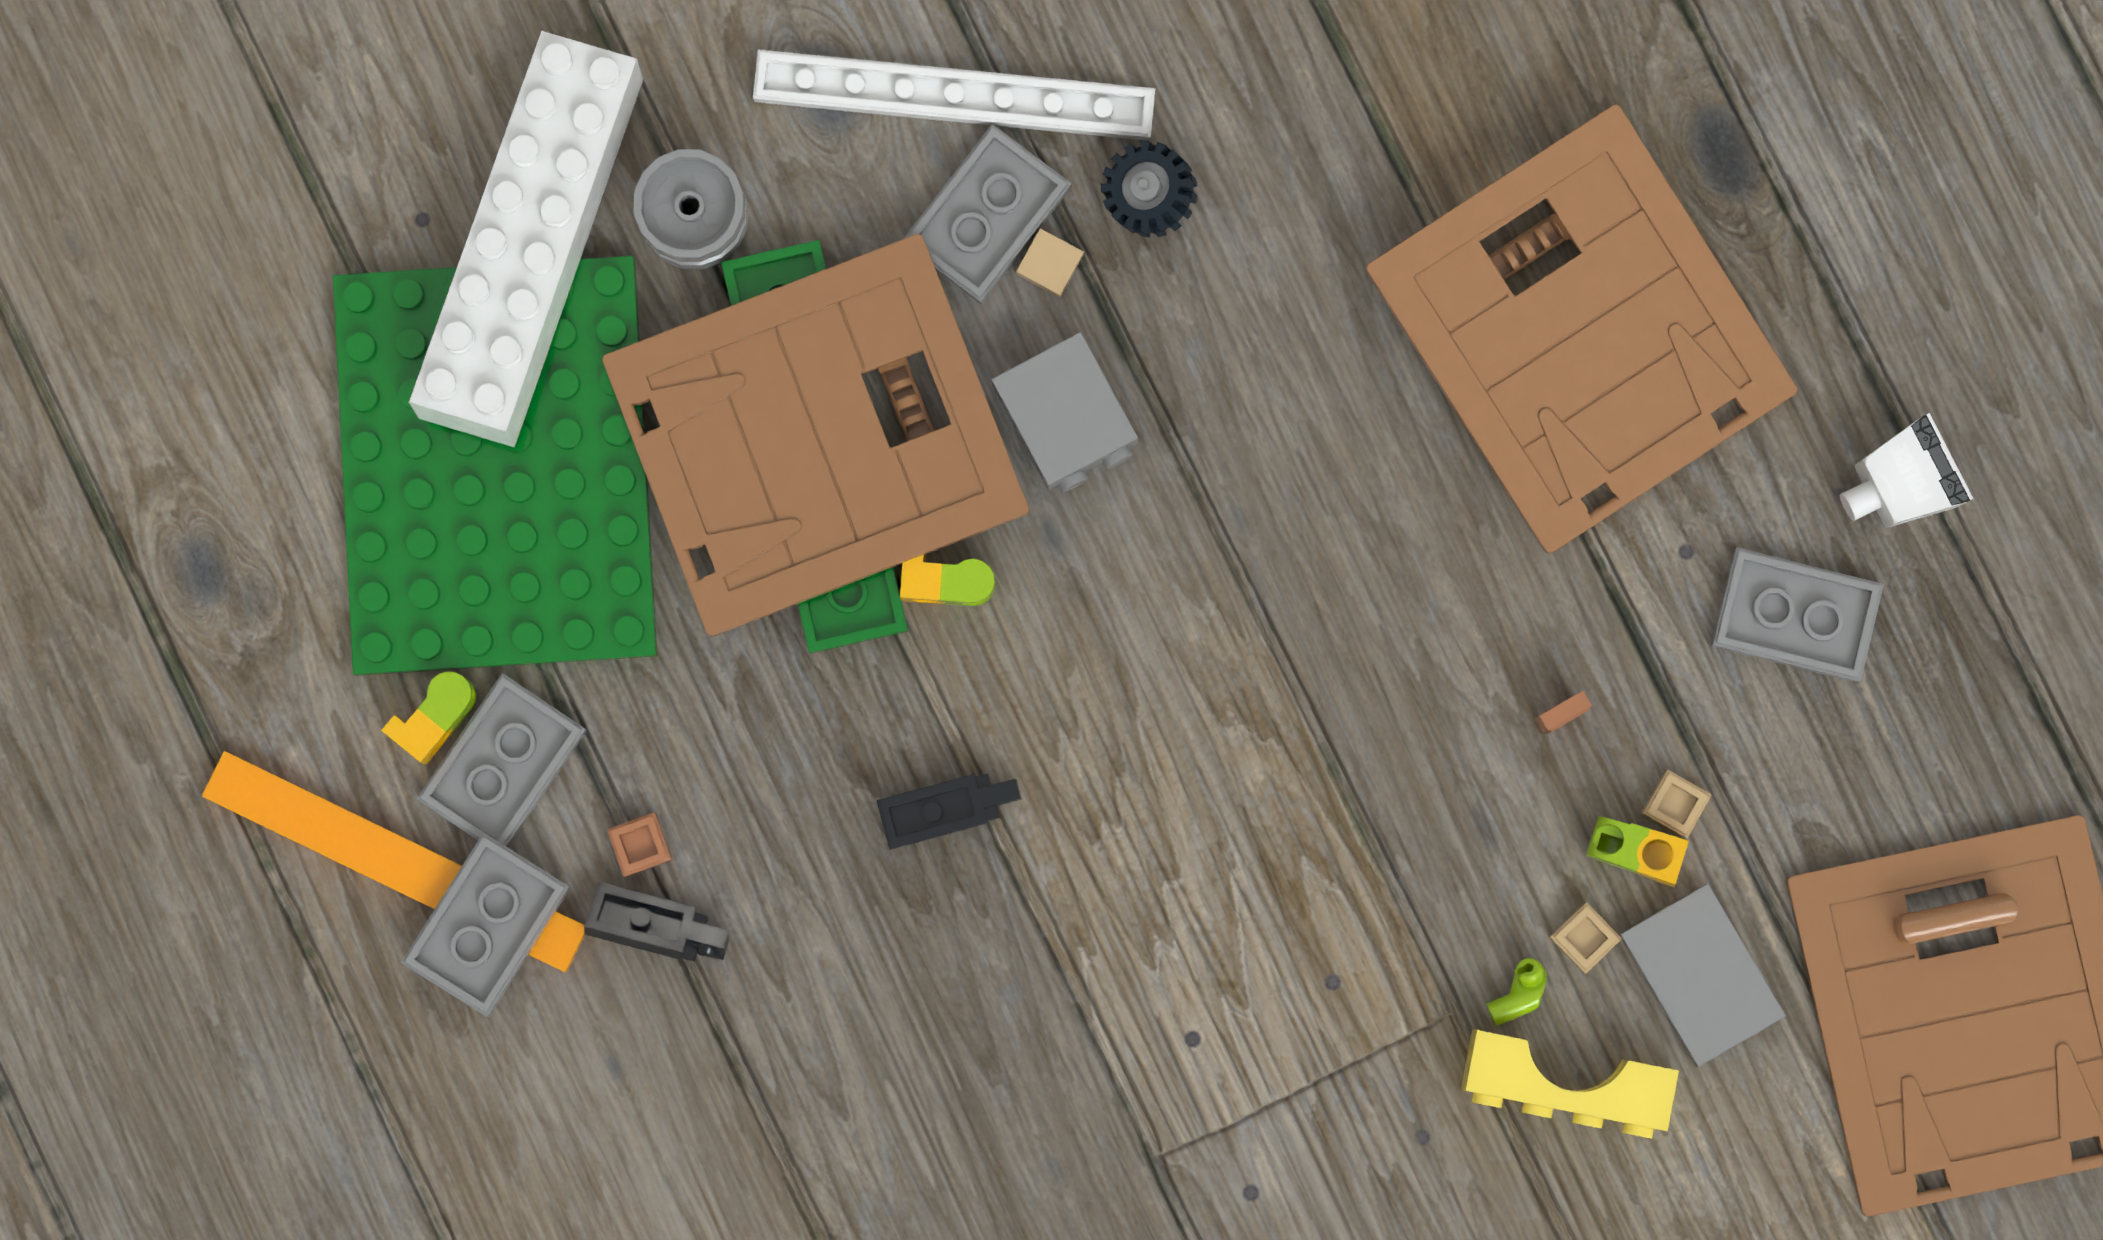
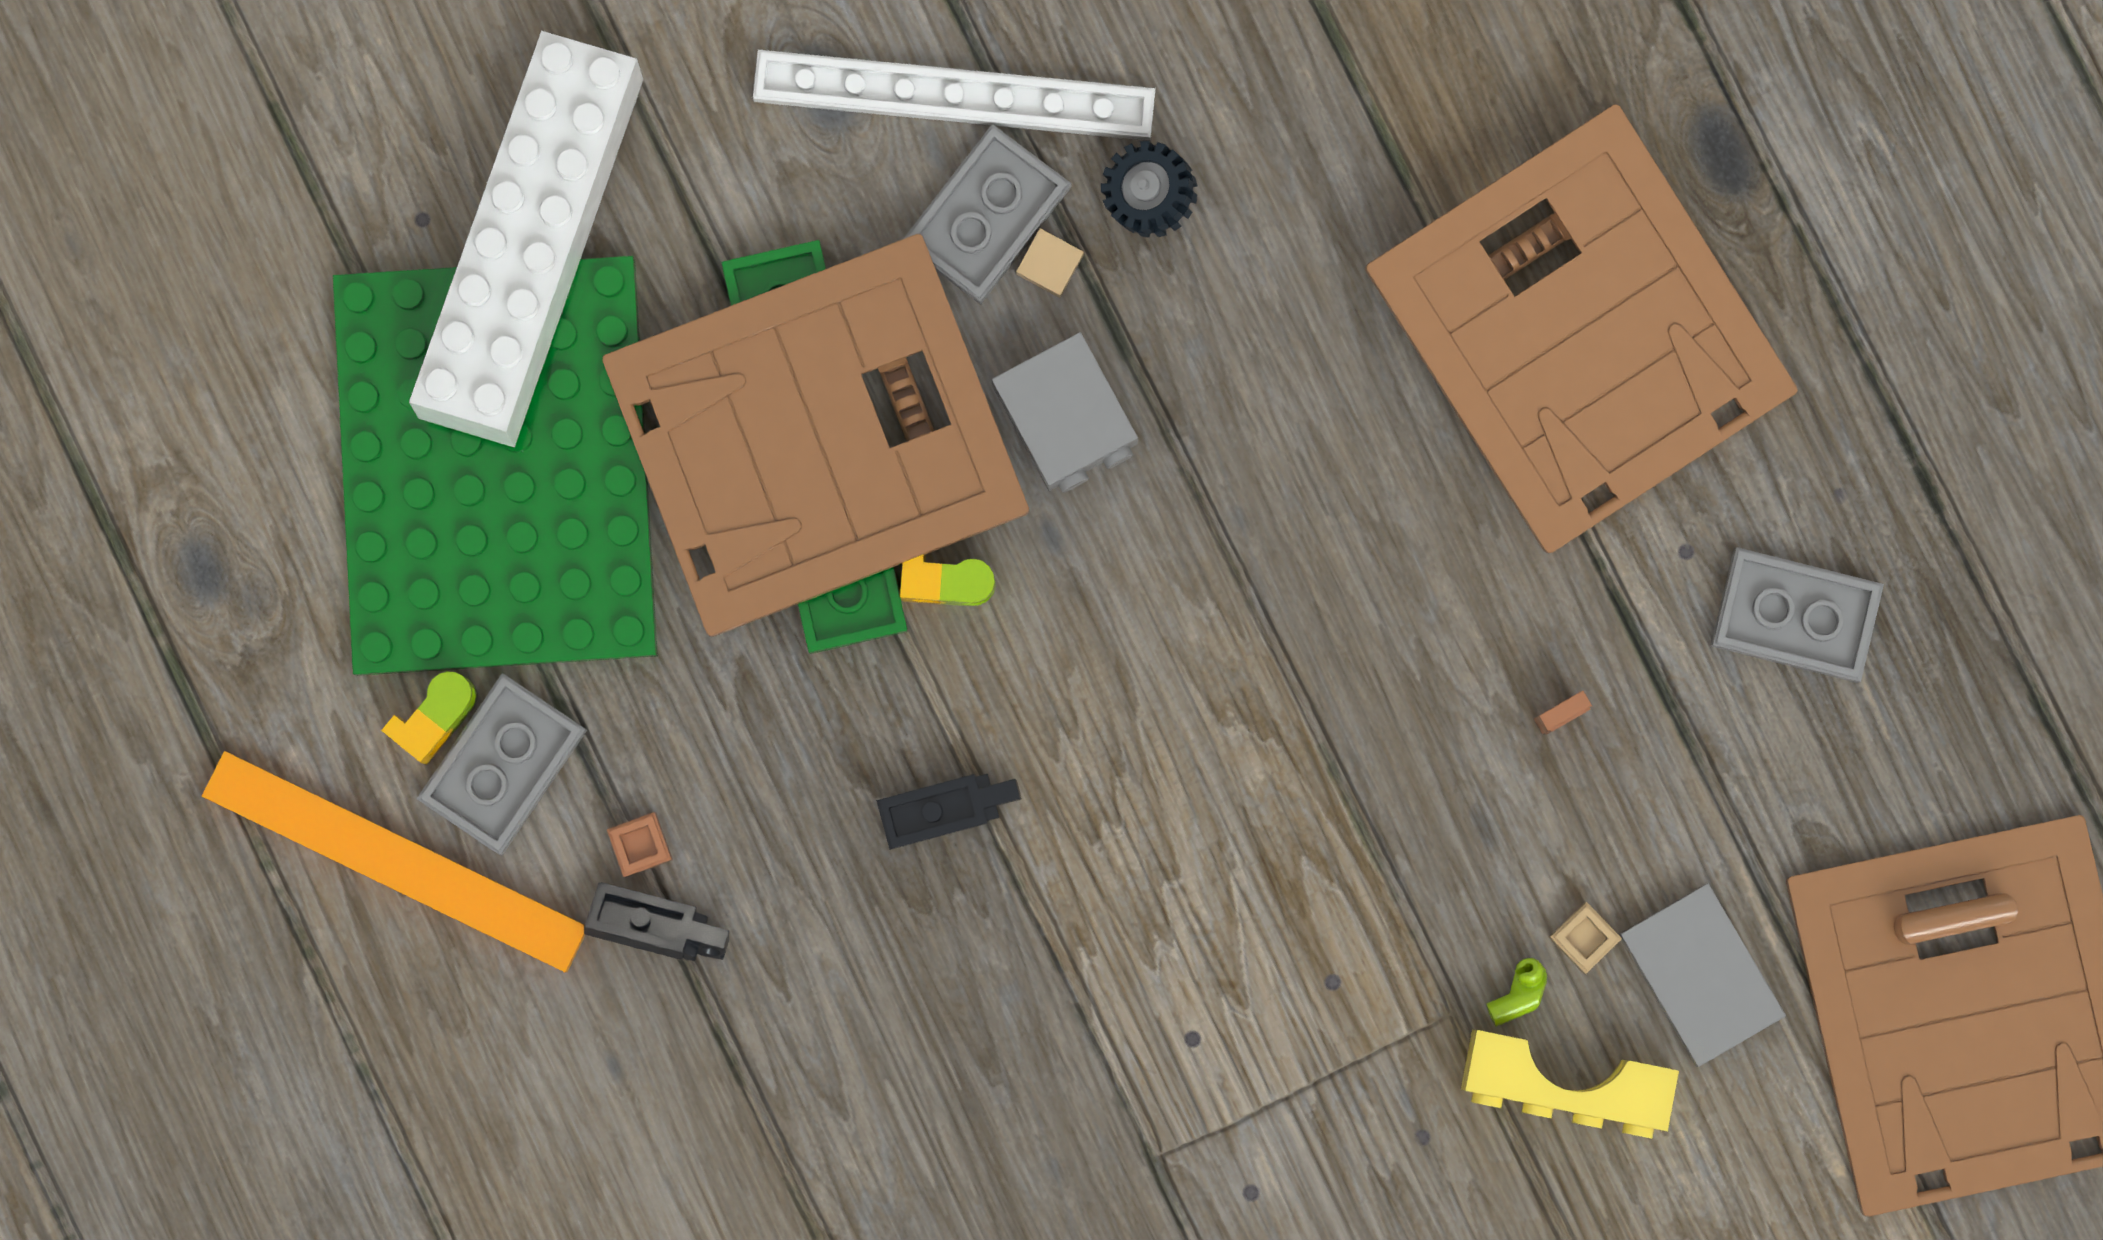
light grey tile [401,833,571,1017] -> none
light grey wheel [633,149,748,270] -> none
leg [1586,816,1689,888] -> none
tan tile [1641,769,1712,839] -> none
white torso [1840,413,1973,528] -> none

